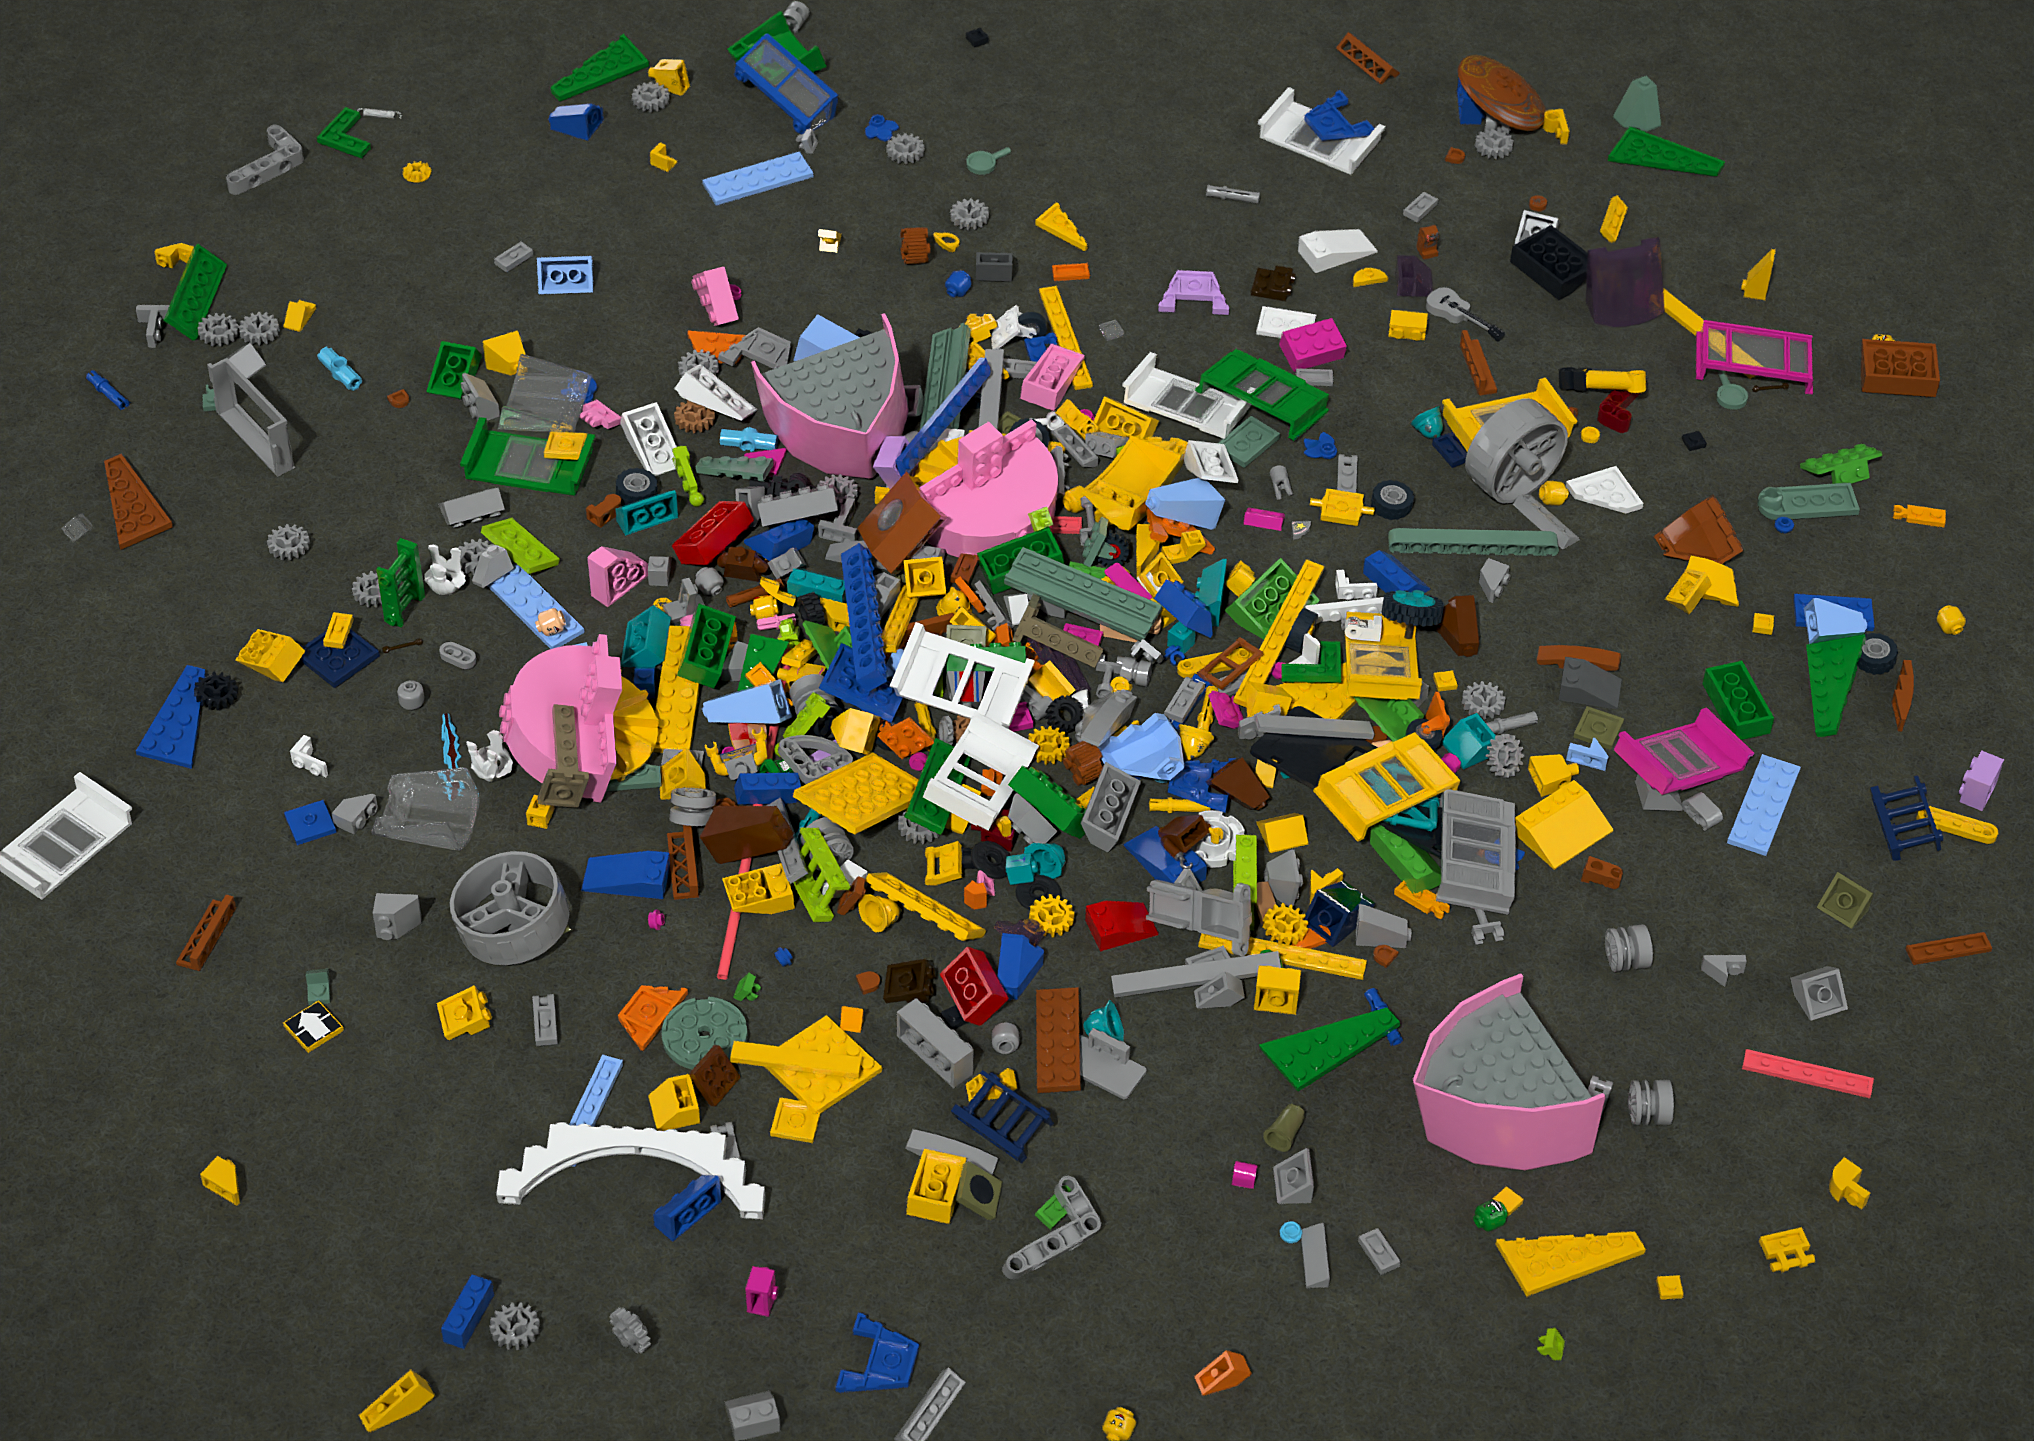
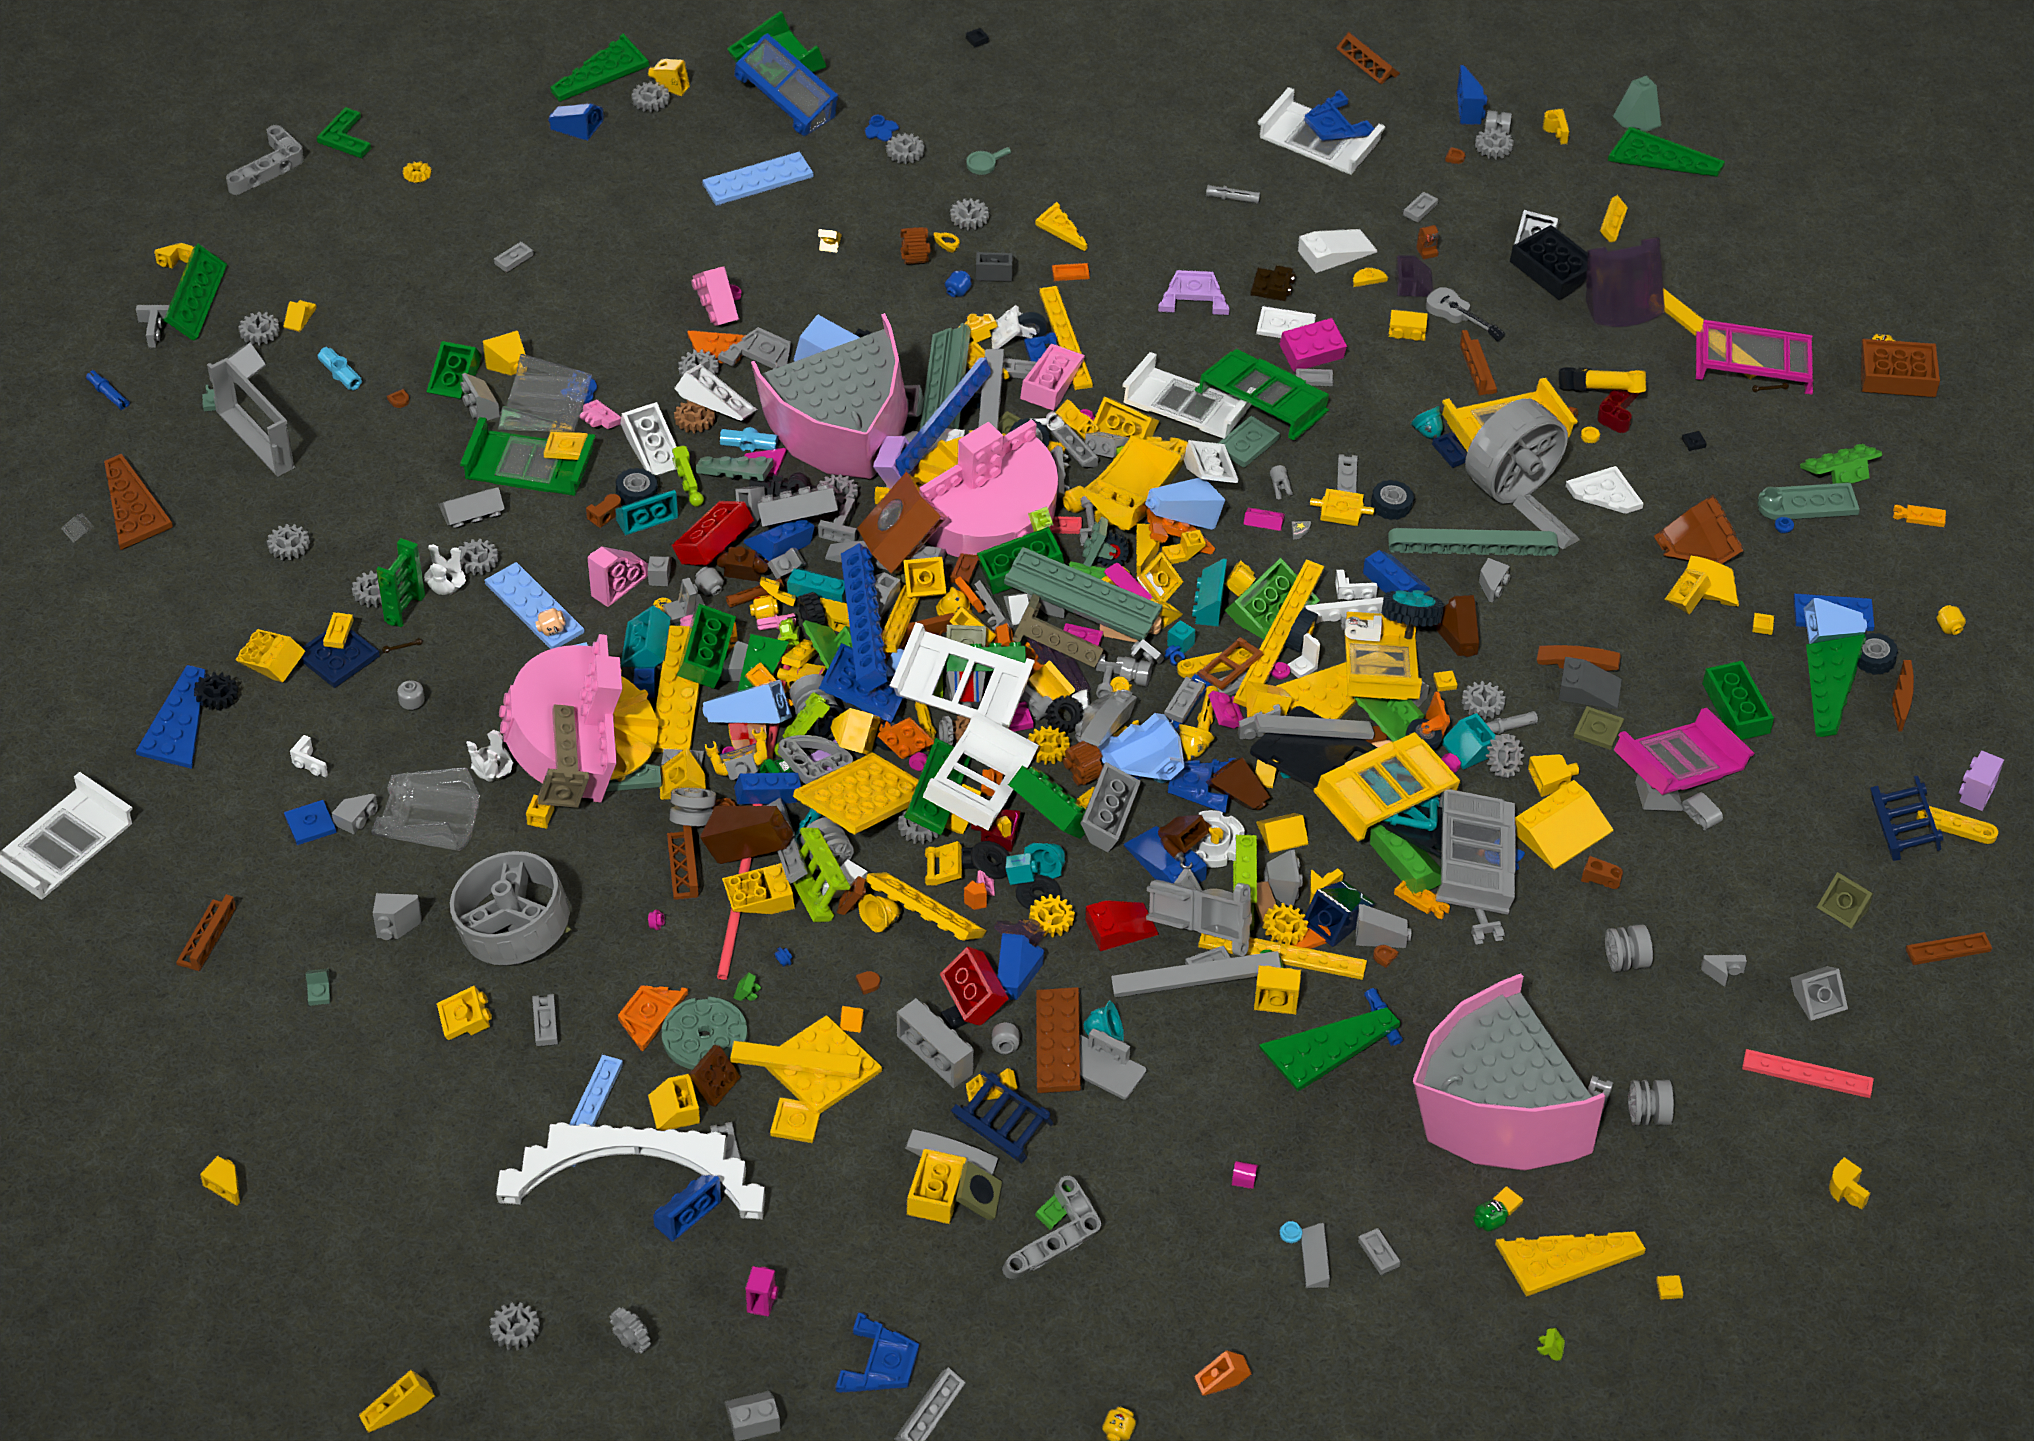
light grey gear [198,313,239,346] -> none
tile [283,1000,344,1053] -> none
white piece [358,108,401,119] -> none
light grey plate [439,642,476,669] -> none
blue brick [441,1274,494,1349] -> none
medium azure sword [442,713,466,801] -> none
light grey slope [472,545,514,588] -> none
lime plate [481,518,560,574] -> none
light blue slope [537,256,593,294] -> none
blue slope [581,851,670,899] -> none
yellow panel [650,143,677,172] -> none
light grey wheel [783,1,809,33] -> none
light grey tile [796,129,818,154] -> none
dark brown plate [883,958,935,1004] -> none
light grey slope [1008,793,1057,844] -> none
clear plate [1099,319,1124,341] -> none
yellow pin [1149,797,1211,813] -> none
blue slope [1154,579,1213,638] -> none
light grey slope [1194,971,1245,1009] -> none
olive plant [1263,1104,1305,1152] -> none
light grey slope [1273,1148,1314,1204] -> none
green plate [1281,641,1341,683] -> none
blue plate [1304,432,1337,459] -> none
dark orange dish [1458,55,1546,131] -> none
dark orange tile [1529,196,1547,211] -> none
yellow head [1539,481,1569,506] -> none
light blue slope [1566,738,1608,771] -> none
sand green piece [1716,370,1748,409] -> none
light blue plate [1727,754,1801,856] -> none
yellow slope [1741,249,1775,300] -> none
yellow plate [1759,1227,1815,1272] -> none

